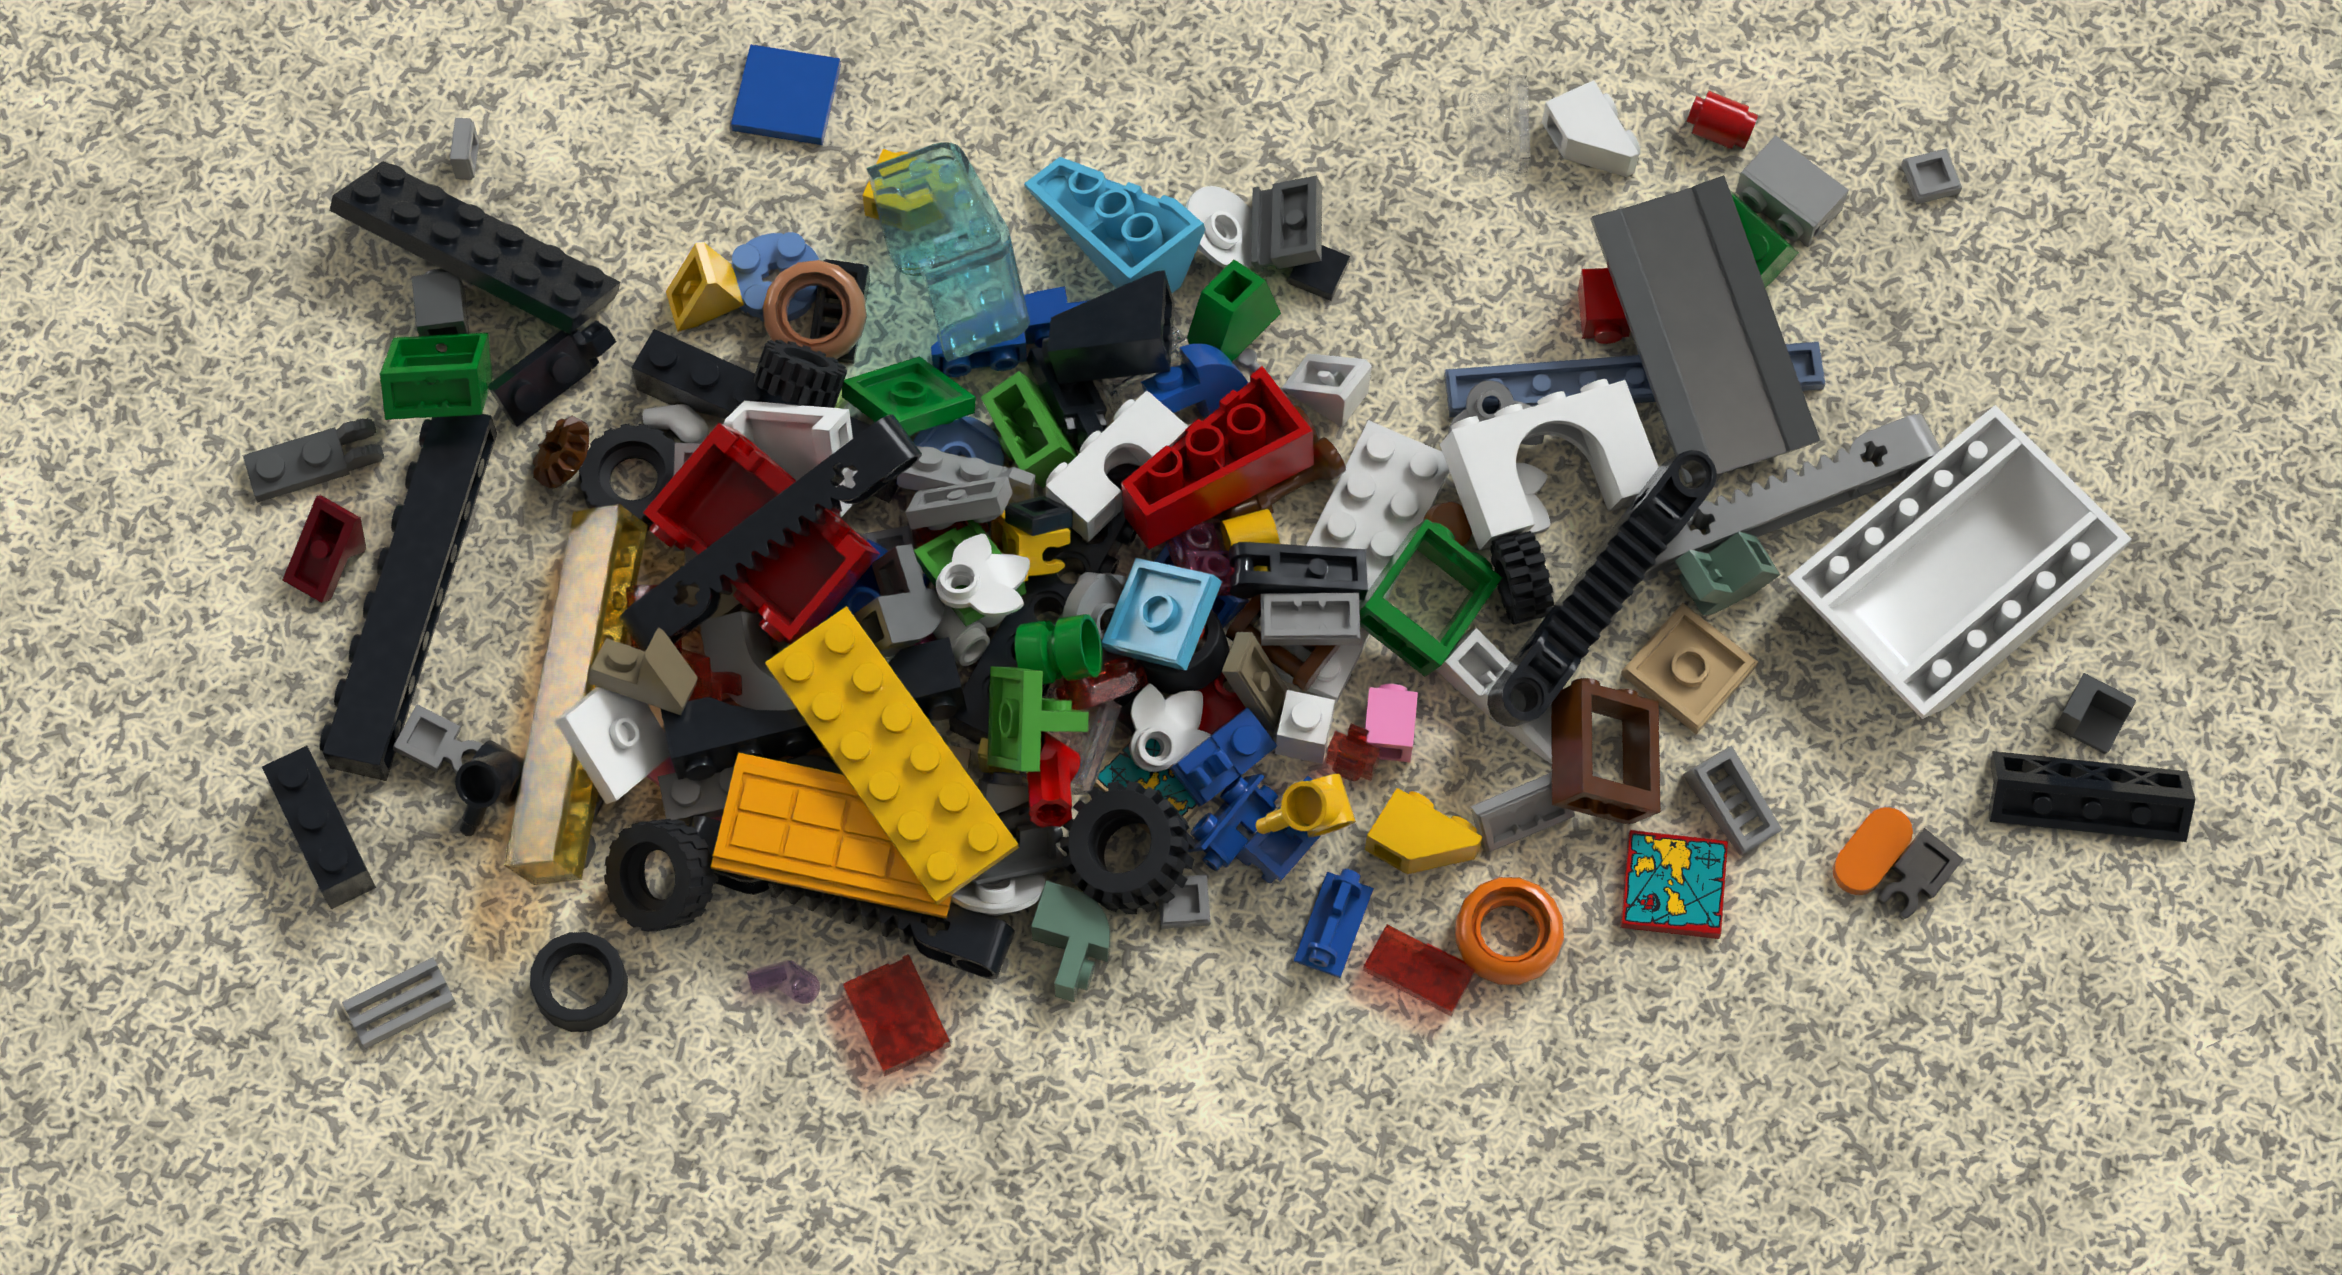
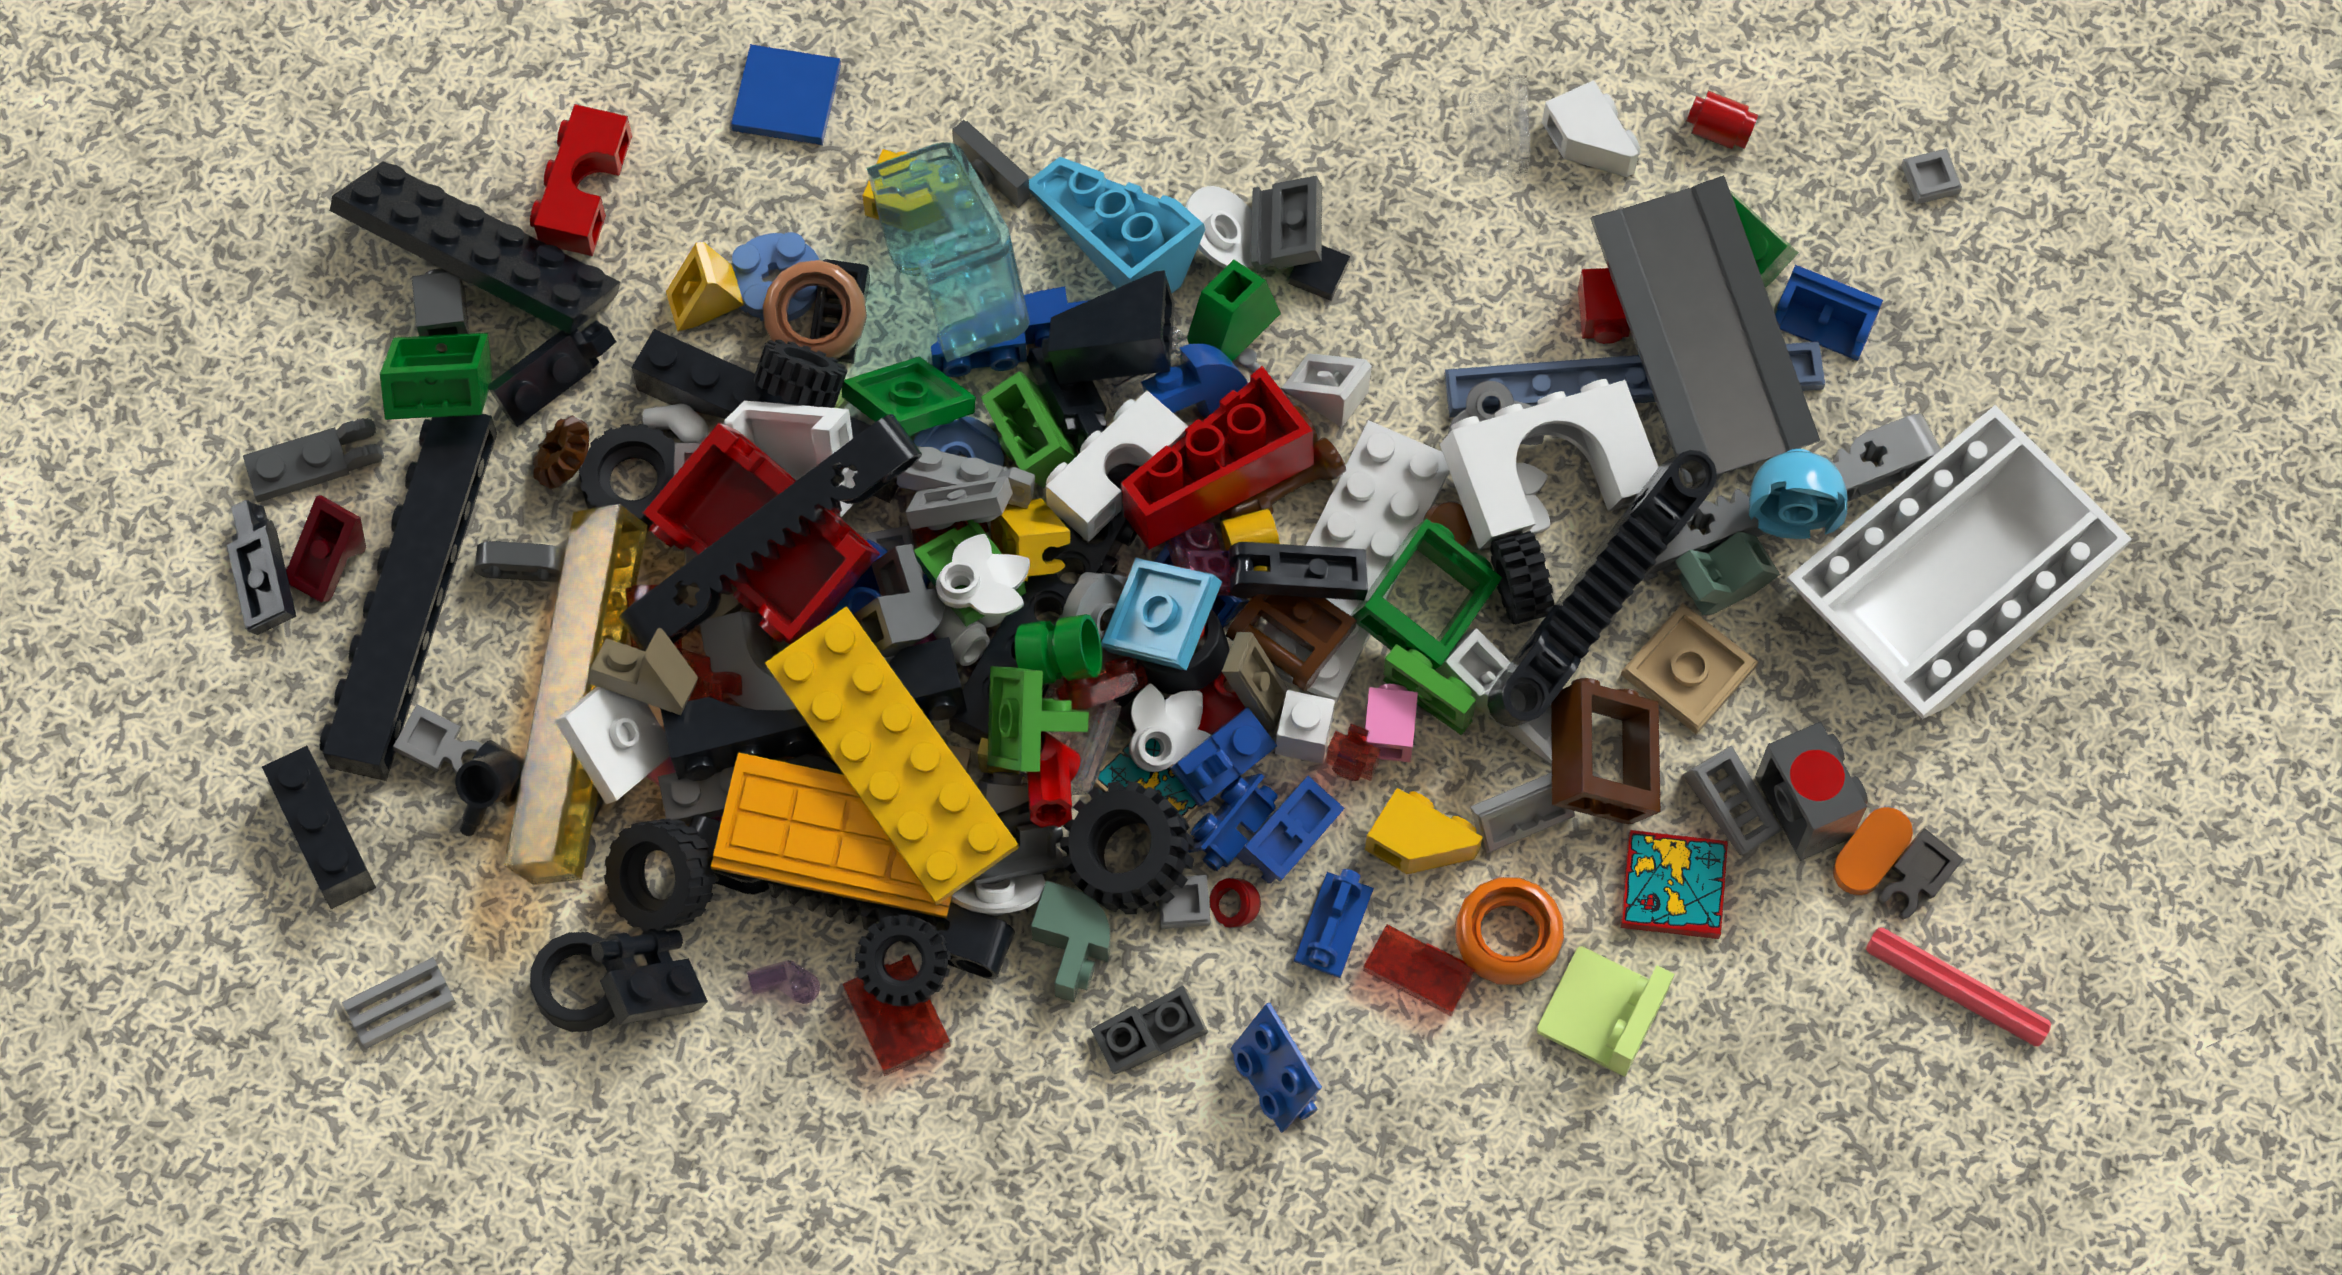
light grey tile [450,118,479,180] -> none
black tile [1005,496,1073,536] -> none
yellow piece [1255,774,1356,837] -> none
light grey plate [1260,593,1360,646] -> none
light grey hinge [1736,135,1849,247] -> none
black fence [1989,751,2196,842] -> none
dark grey panel [2054,673,2136,754] -> none
none -> hinge [227,499,296,635]
none -> dark grey beam [474,541,568,582]
none -> red arch [530,104,632,256]
none -> black plate [591,929,708,1025]
none -> black tyre [855,915,951,1006]
none -> dark grey plate [952,120,1030,208]
none -> dark grey slope [1091,986,1208,1074]
none -> red piece [1209,878,1261,928]
none -> blue hinge [1230,1002,1322,1133]
none -> bright green plate [1383,644,1476,736]
none -> yellowish green bracket [1537,946,1675,1077]
none -> medium azure cylinder [1749,449,1847,539]
none -> dark grey brick [1755,721,1868,861]
none -> blue hinge [1775,264,1883,361]
none -> coral axle [1866,927,2051,1046]

